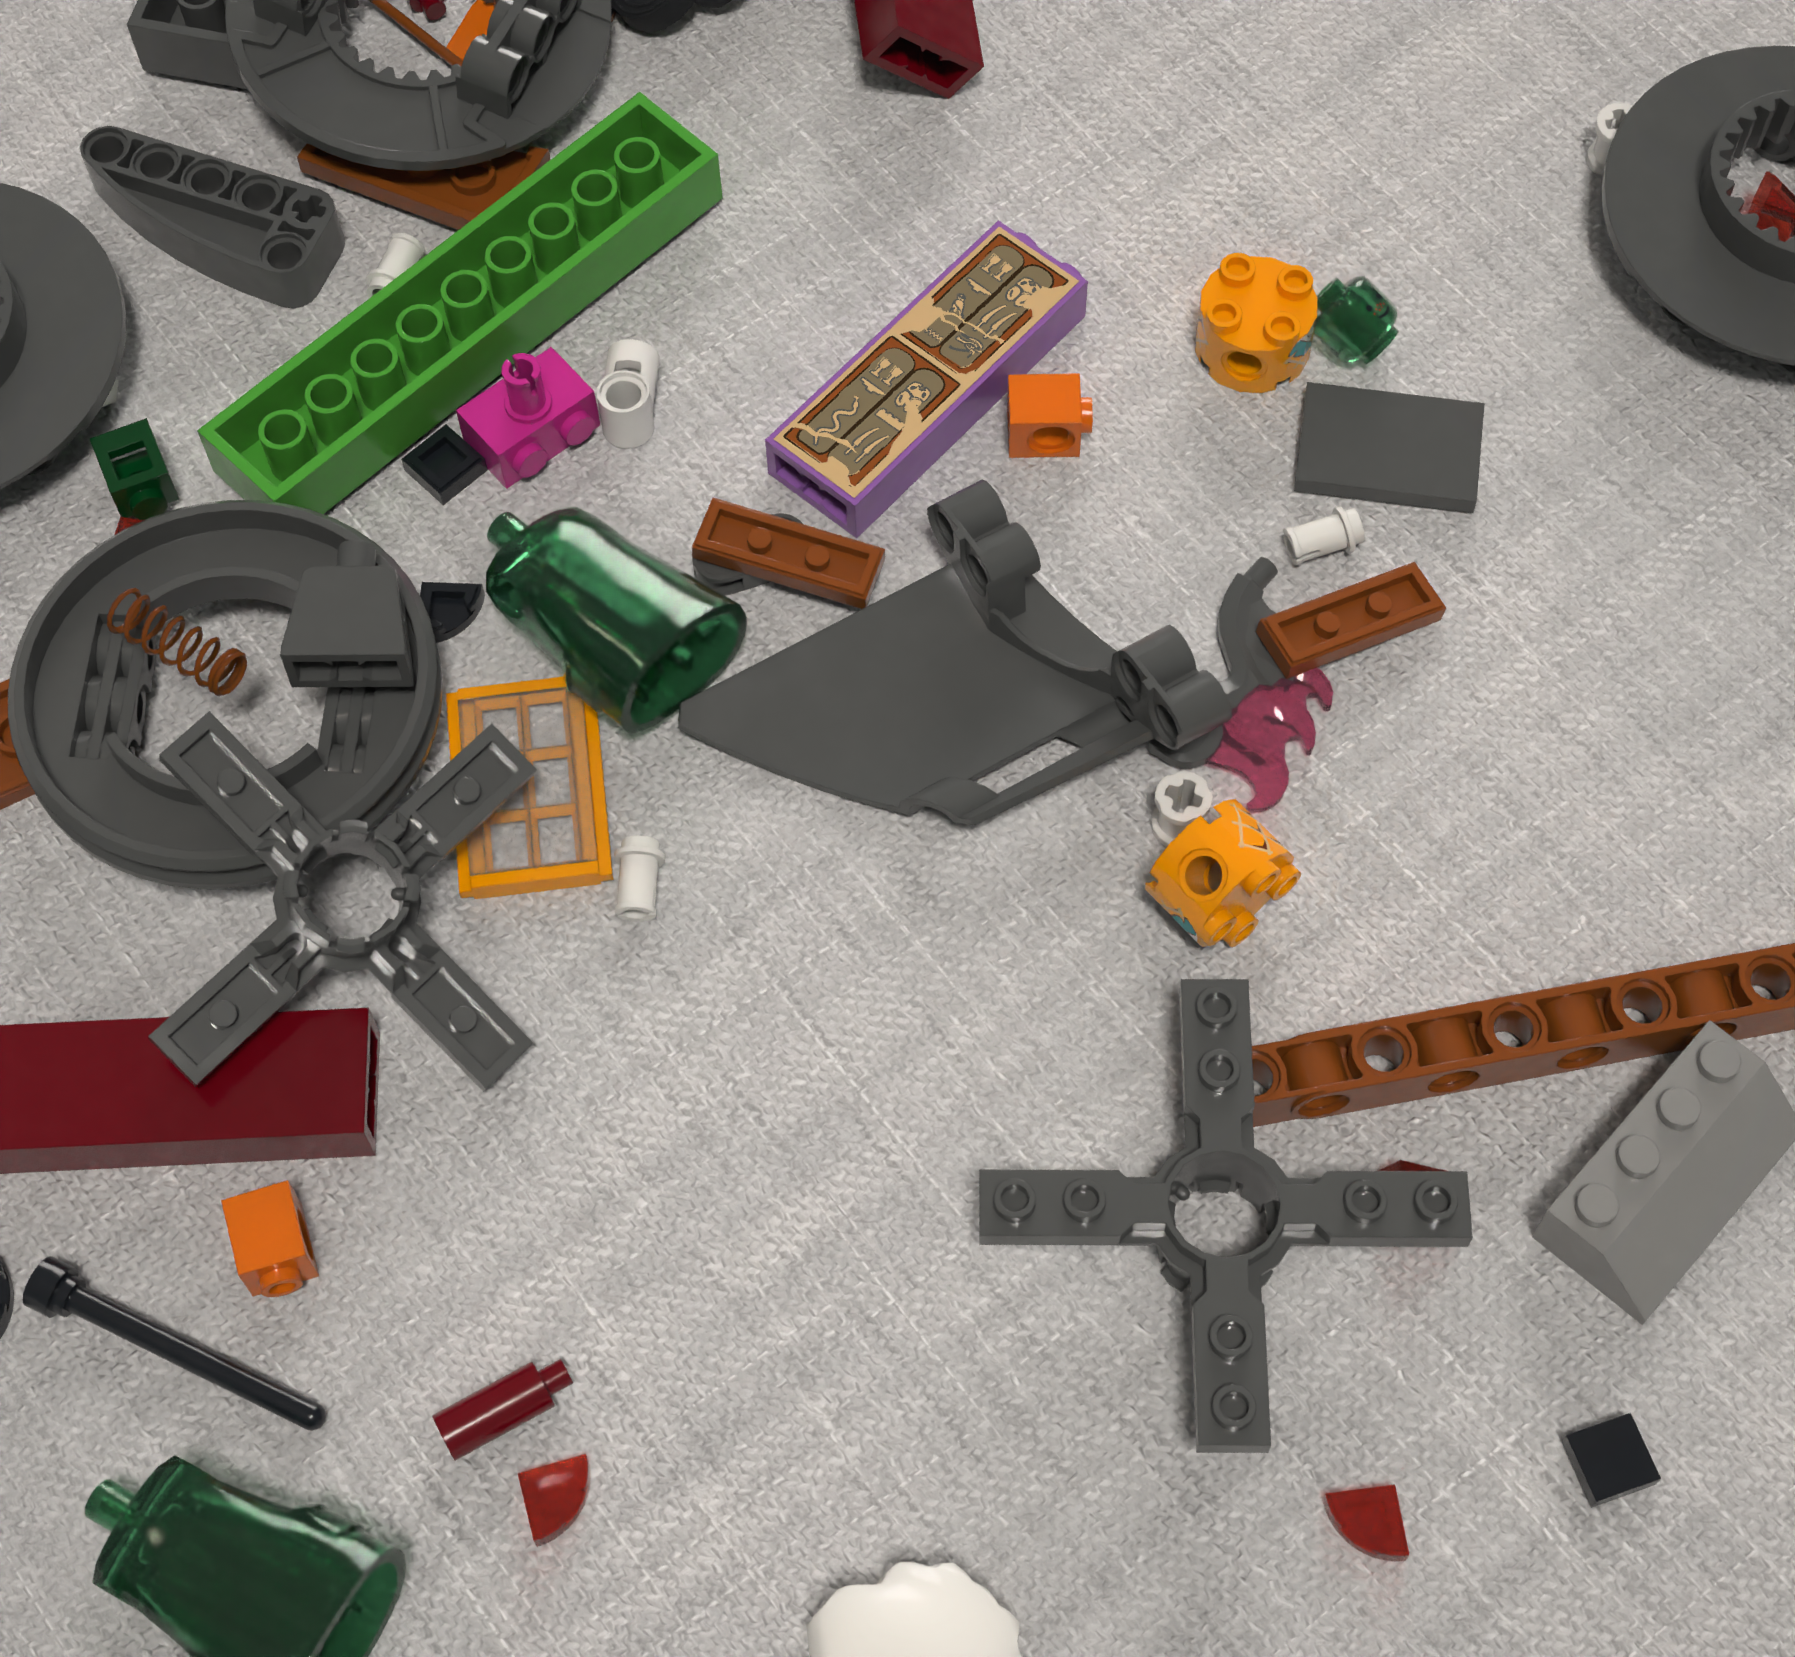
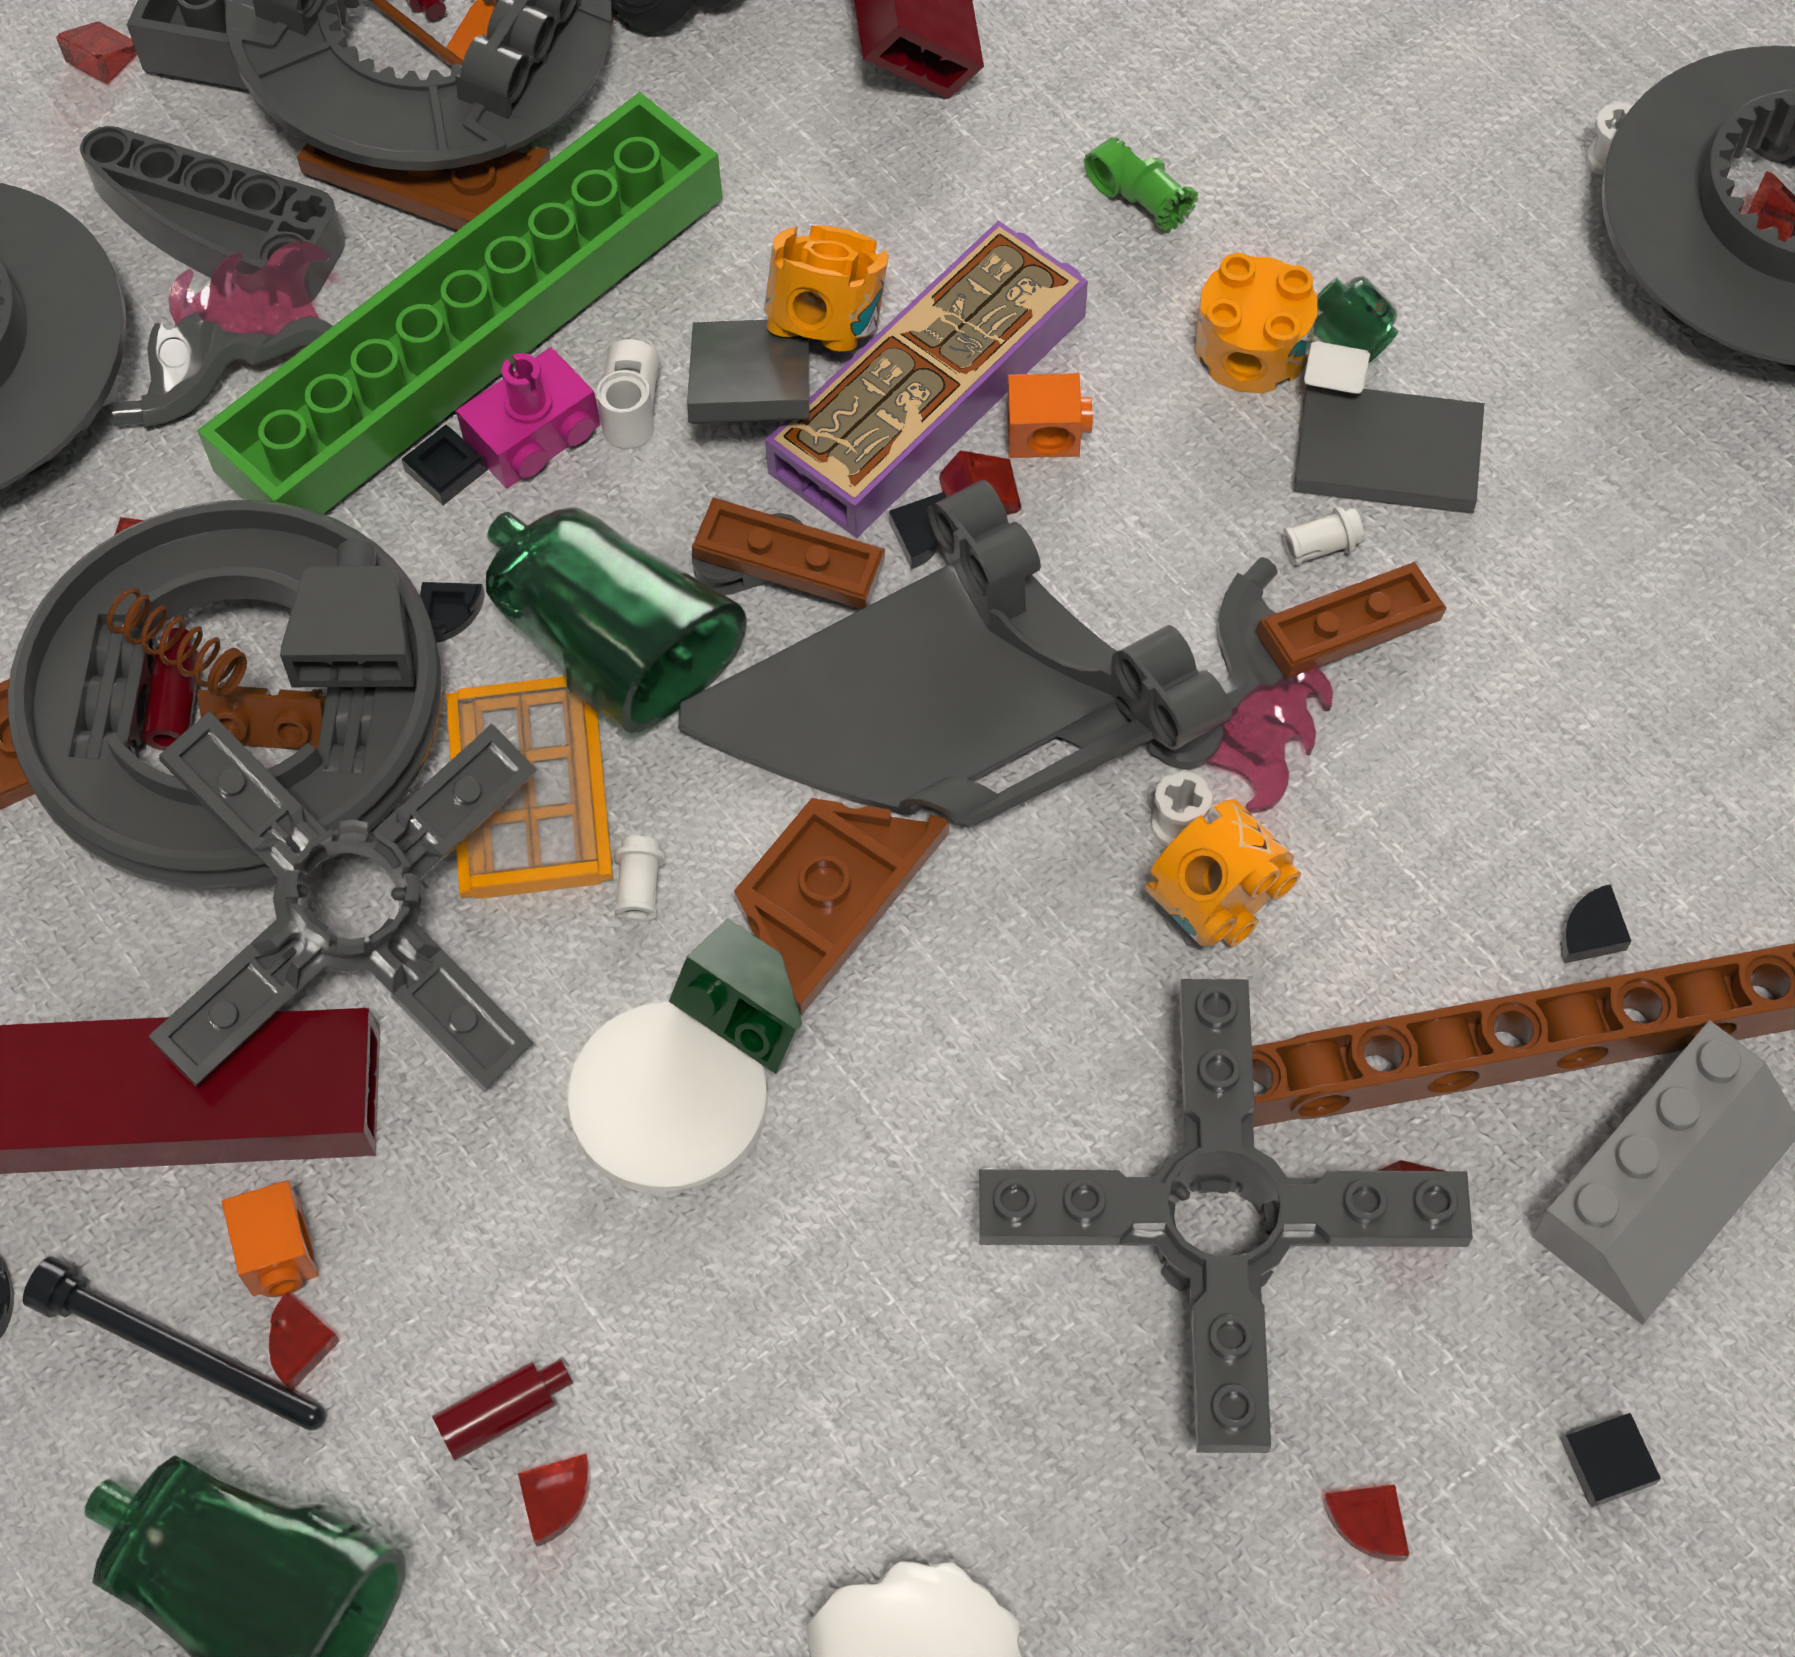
dark green brick [90,418,179,521] -> none
white pin [366,233,425,298] -> none
none -> clear red slope [56,21,137,85]
none -> piece [112,241,333,429]
none -> dark red cylinder [142,628,199,751]
none -> dark orange hinge [197,682,326,750]
none -> clear red tile [269,1292,340,1391]
none -> white tile [567,1001,768,1195]
none -> dark green slope [669,918,802,1074]
none -> dark grey tile [687,320,810,424]
none -> dark orange wing [734,798,949,1015]
none -> light orange brick [764,225,889,352]
none -> black tile [889,491,947,569]
none -> clear red slope [939,450,1022,515]
none -> bright green connector [1084,137,1198,232]
none -> white slope [1304,341,1370,394]
none -> black tile [1562,884,1631,963]

